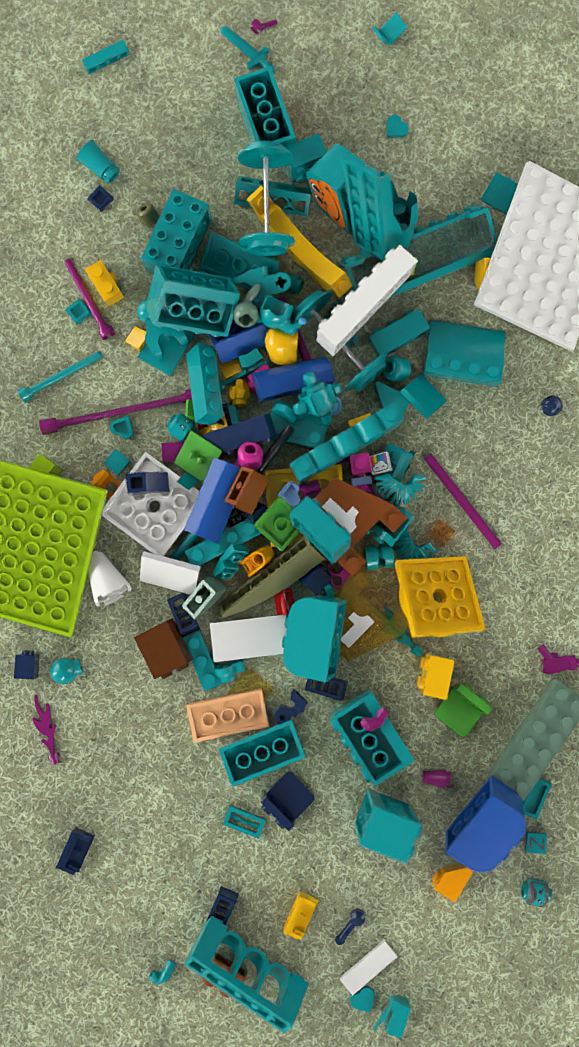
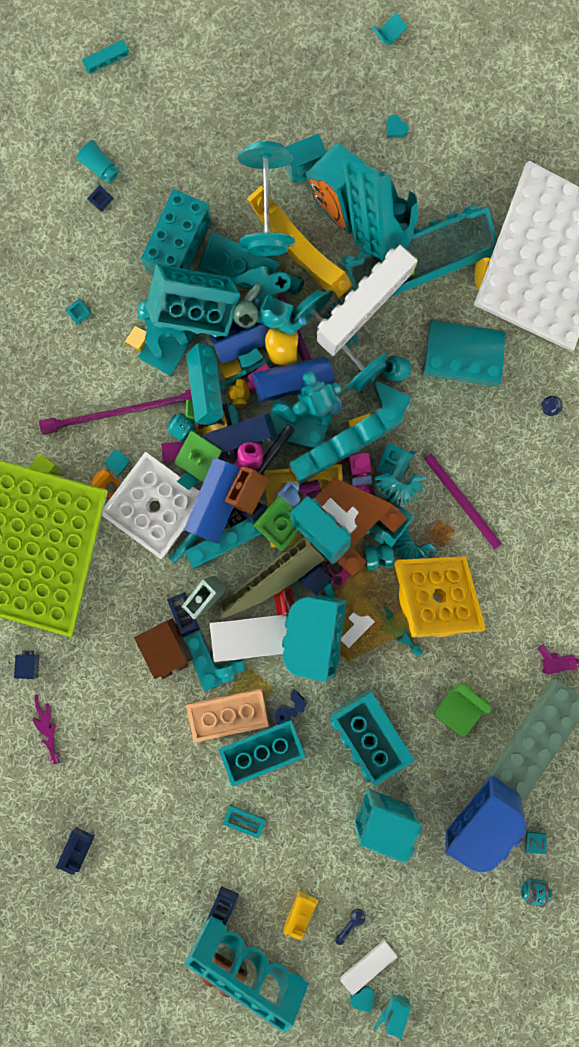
teal piece [17,352,102,403] -> none
teal piece [50,658,83,685] -> none
magenta piece [65,259,116,340] -> none
yellow brick [85,259,124,307] -> none
white cone [88,551,132,606] -> none
teal tile [110,416,134,440] -> none
dark blue slope [125,472,170,495] -> none
olive piece [137,203,158,225] -> none
white tile [140,551,200,595] -> none
teal arm [149,959,177,985] -> none
teal slope [213,544,249,579] -> none
teal sword [220,26,275,73] -> none
teal brick [234,66,296,147] -> none
teal fence [234,176,312,217] -> none
light orange piece [238,545,275,578] -> none
magenta hand [251,19,277,34] -> none
dark blue bracket [261,771,315,831] -> none
dark blue slope [305,677,348,701] -> none
magenta arm [361,707,389,731] -> none
teal brick [368,309,430,357] -> none
tile [369,451,392,476] -> none
teal tile [400,374,447,419] -> none
yellow brick [416,653,454,700] -> none
magenta cone [422,769,451,789] -> none
light orange slope [432,863,474,902] -> none
teal piece [480,172,518,215] -> none
teal tile [522,778,552,820] -> none

